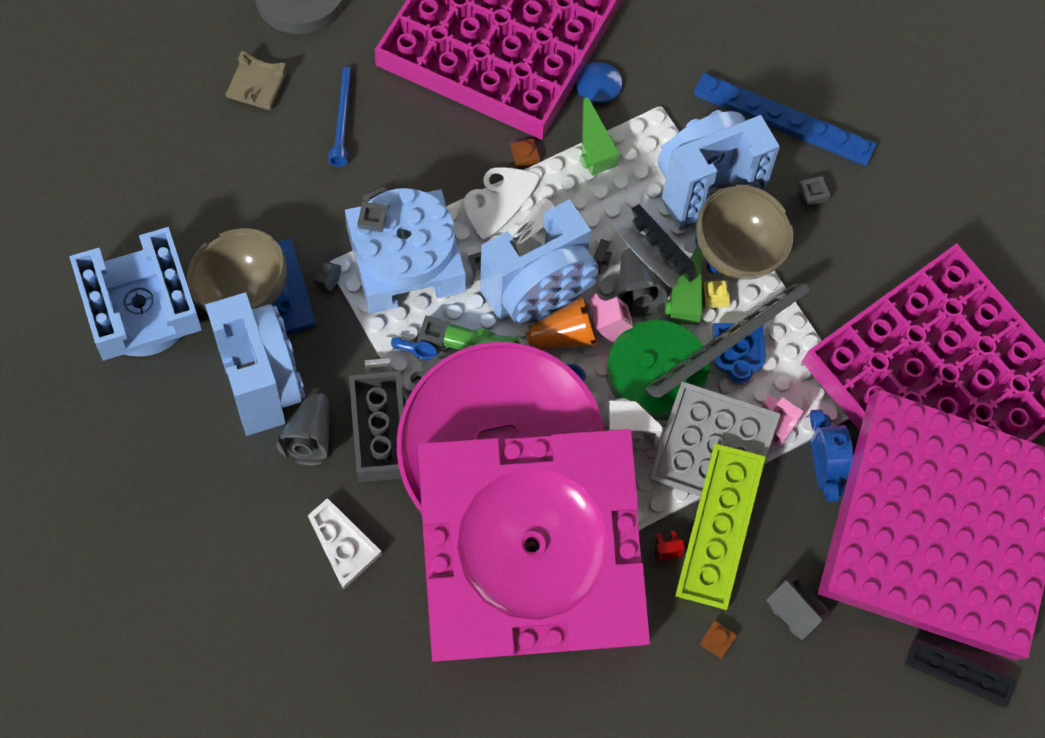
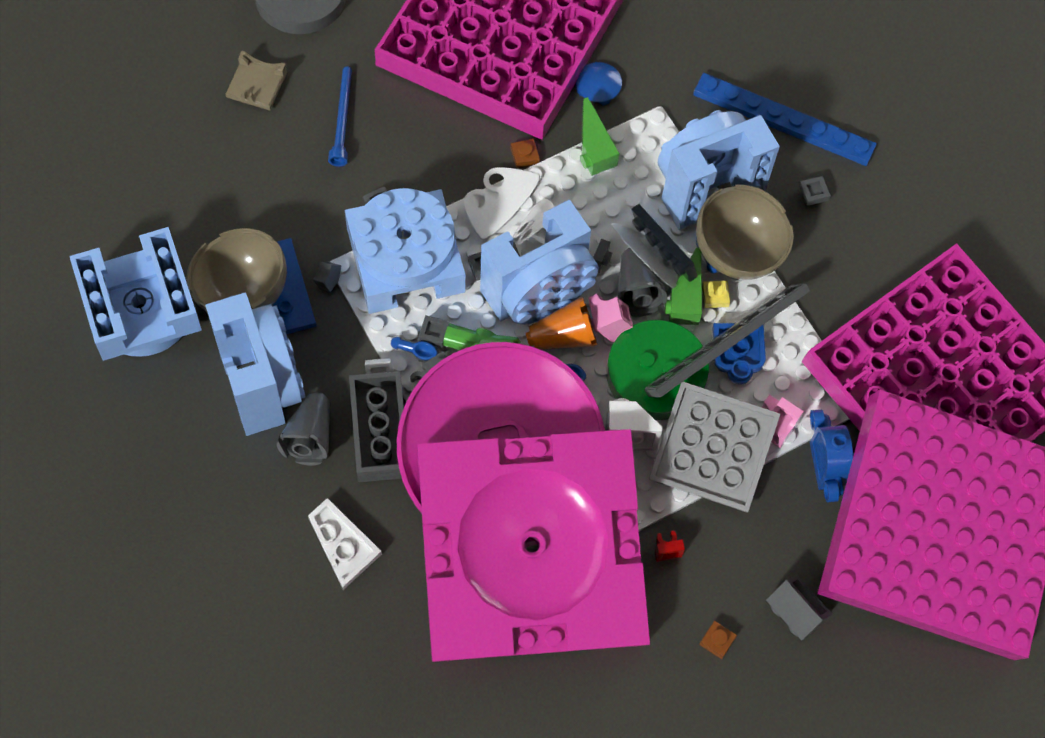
dark grey plate [357,202,388,232] -> none
lime plate [675,443,766,610] -> none
black plate [904,638,1017,708] -> none

